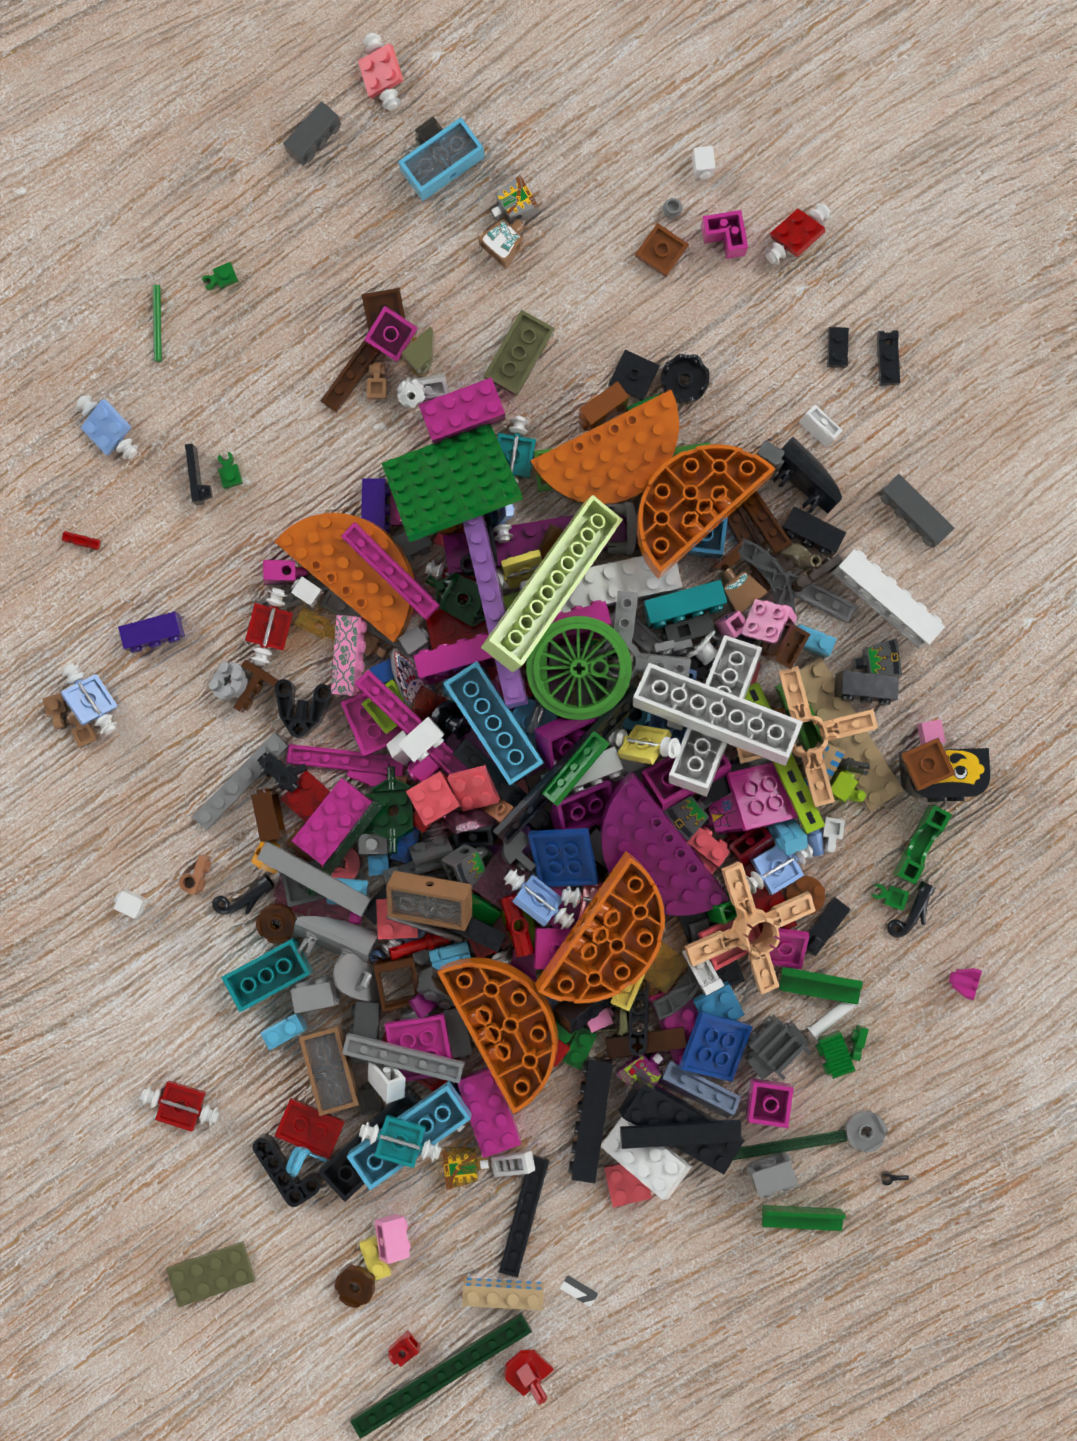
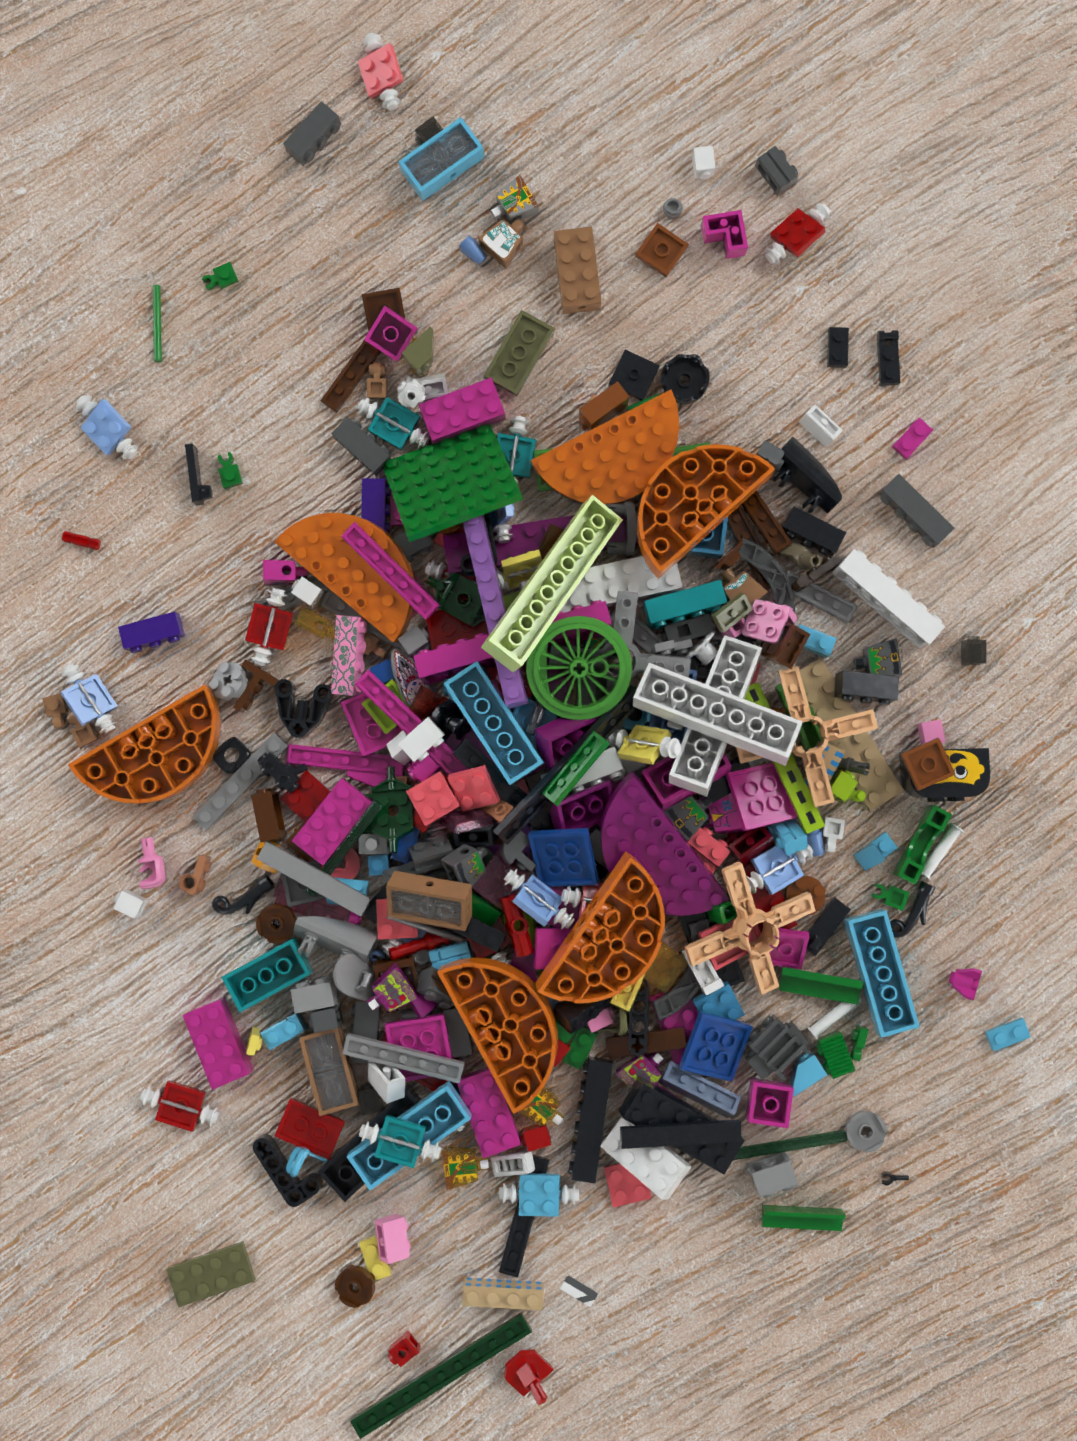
none -> orange brick [68,684,221,803]
none -> bright pink piece [138,837,166,889]
none -> dark pink brick [182,997,254,1090]
none -> black piece [213,737,251,774]
none -> light yellow plate [246,1027,262,1056]
none -> dark grey brick [309,1004,344,1033]
none -> dark grey brick [331,417,391,476]
none -> teal plate [358,397,430,450]
none -> torso [367,962,418,1012]
none -> medium blue cone [459,235,487,265]
none -> medium azure plate [499,1173,579,1217]
none -> torso [518,1084,564,1126]
none -> red brick [520,1123,551,1152]
none -> medium nougat brick [554,227,601,314]
none -> olive plate [711,593,753,632]
none -> dark grey brick [755,146,799,196]
none -> medium azure slope [790,1052,827,1097]
none -> medium azure brick [843,909,920,1038]
none -> medium azure slope [853,832,898,871]
none -> dark pink plate [892,417,933,460]
none -> white pin [921,823,964,879]
none -> clear smoke brick [961,636,986,665]
none -> medium azure plate [985,1018,1031,1051]

